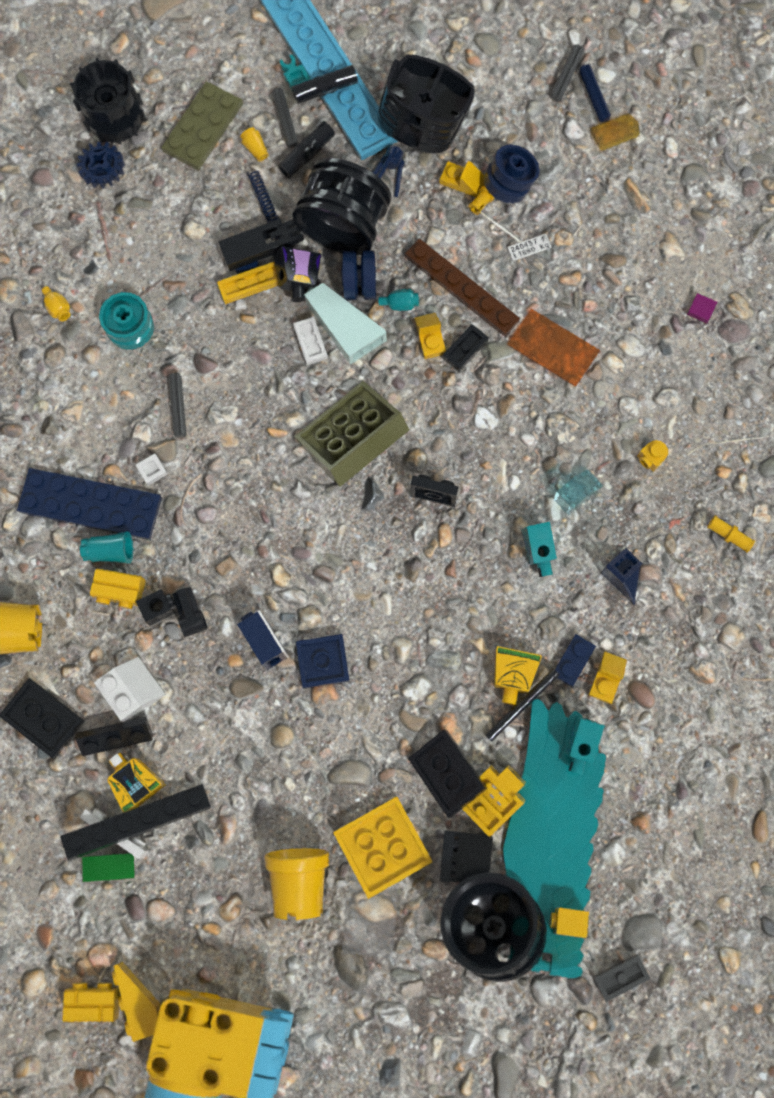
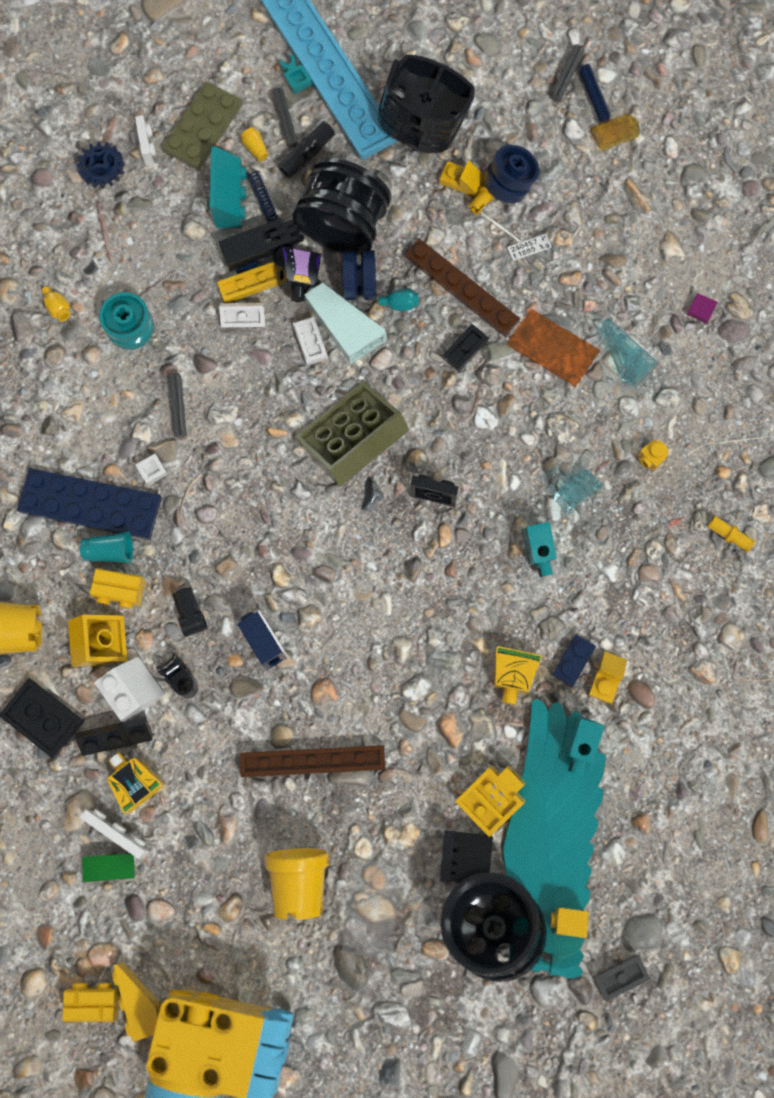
black plate [60,784,211,862] -> none
black piece [70,58,146,145] -> none
black brick [136,589,176,626] -> none
black axle [292,65,358,104] -> none
dark blue plate [296,634,350,689] -> none
yellow plate [333,796,433,899] -> none
dark blue plant [372,146,405,198] -> none
black tile [408,729,488,818] -> none
yellow slope [414,313,446,360] -> none
black bar [485,668,560,742] -> none
dark blue slope [601,548,643,606] -> none
none -> yellow slope [68,615,128,667]
none -> white plate [135,115,157,166]
none -> black piece [156,652,198,698]
none -> teal slope [209,146,247,228]
none -> white plate [219,303,266,328]
none -> reddish brown plate [240,745,386,778]
none -> clear light blue slope [602,318,658,389]

